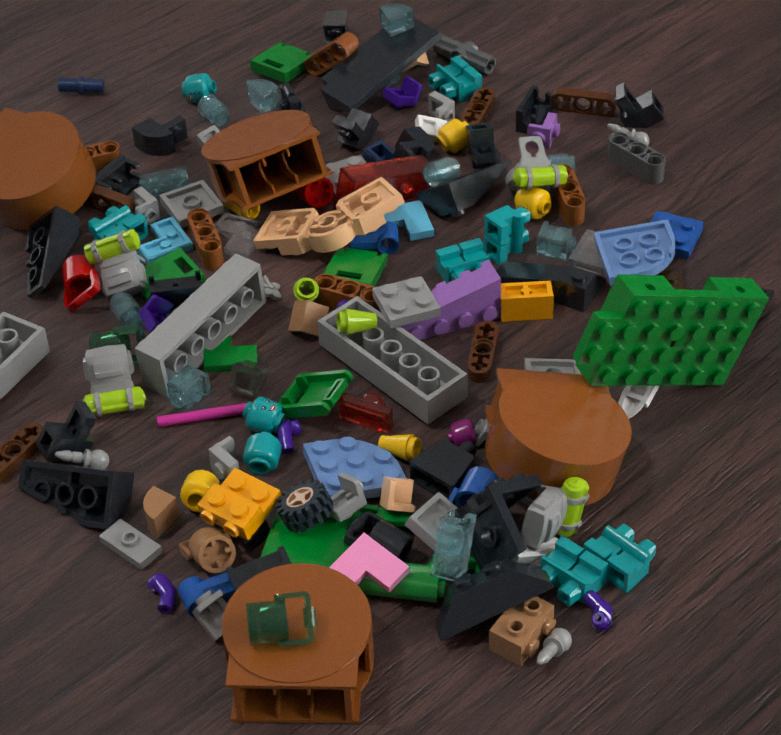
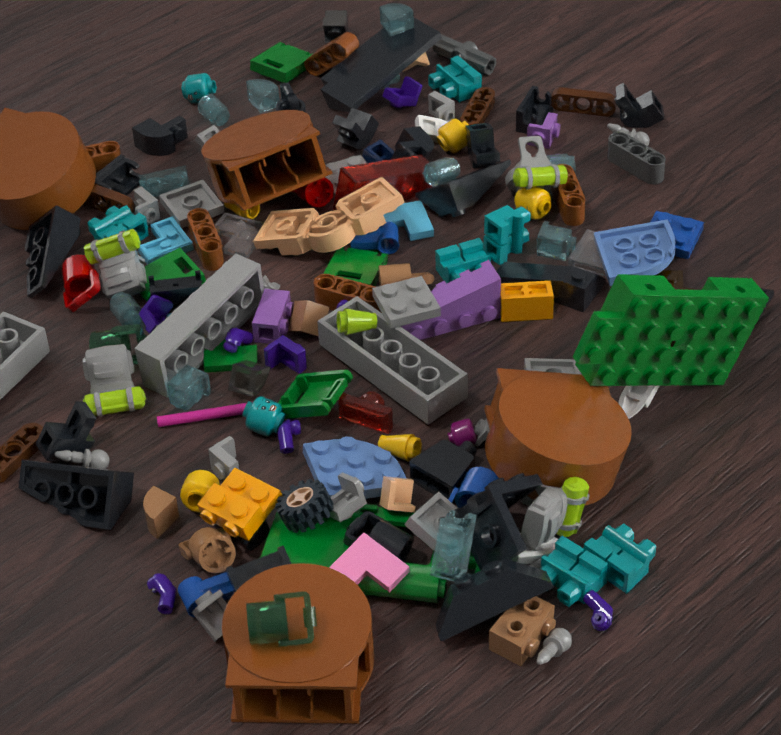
dark blue pin [58,76,105,94] -> none
light grey plate [99,519,162,570] -> none
teal head [243,432,282,475] -> none
lime cone [293,278,319,302] -> none
reddish brown beam [467,321,499,383] -> none
none -> dark purple arm [223,328,253,353]
none -> medium lavender brick [252,289,294,344]
none -> dark purple bracket [264,335,307,374]
none -> medium nougat piece [378,263,434,286]

